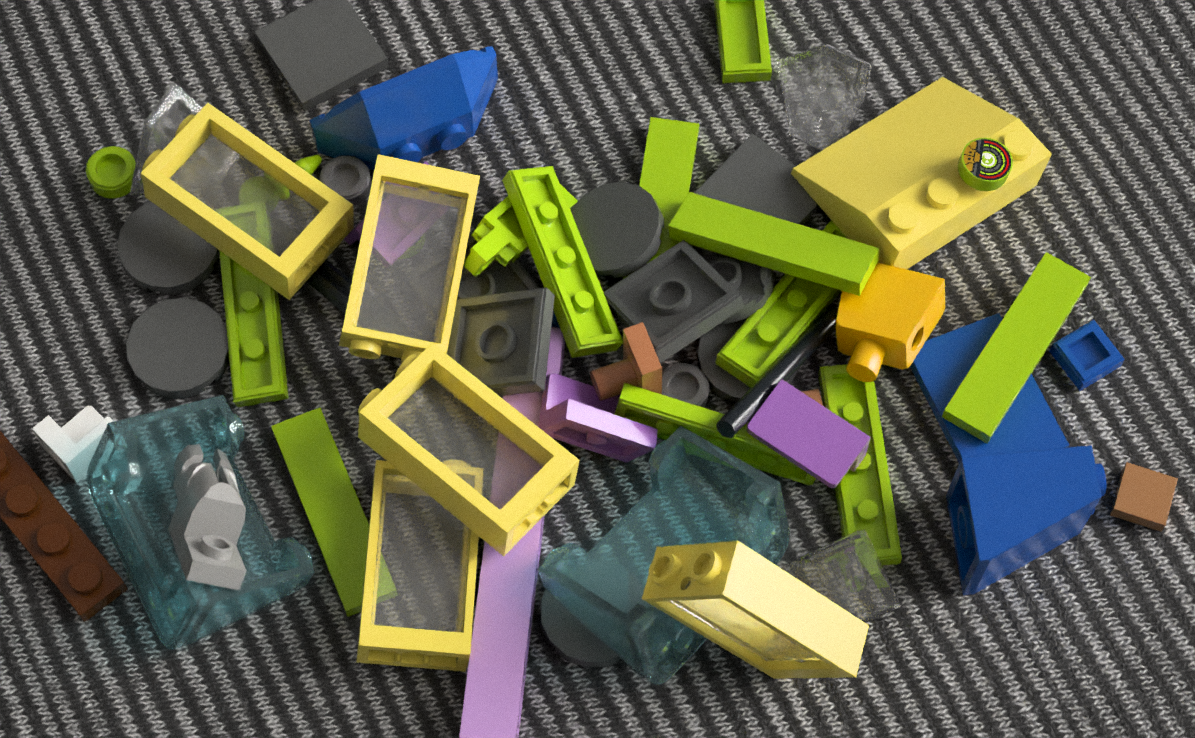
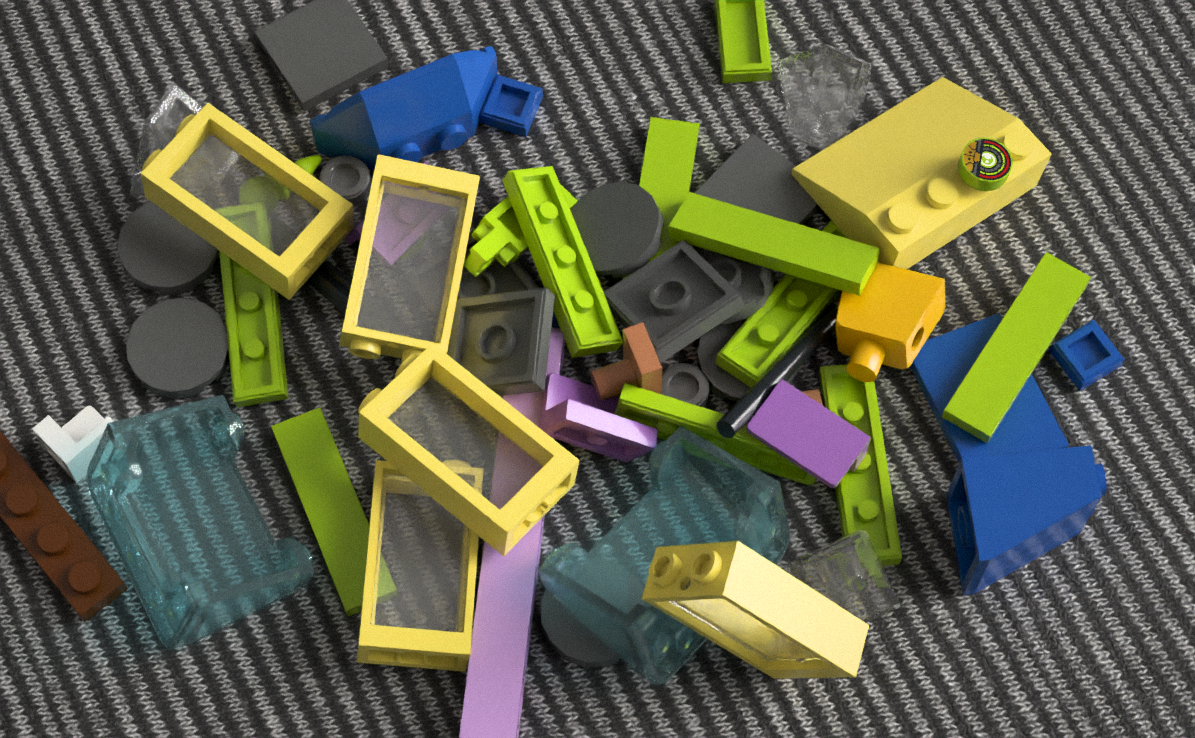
lime tile [86,146,139,199] -> none
light grey plate [168,444,246,590] -> none
medium nougat tile [1110,462,1178,532] -> none
none -> blue tile [479,74,543,137]

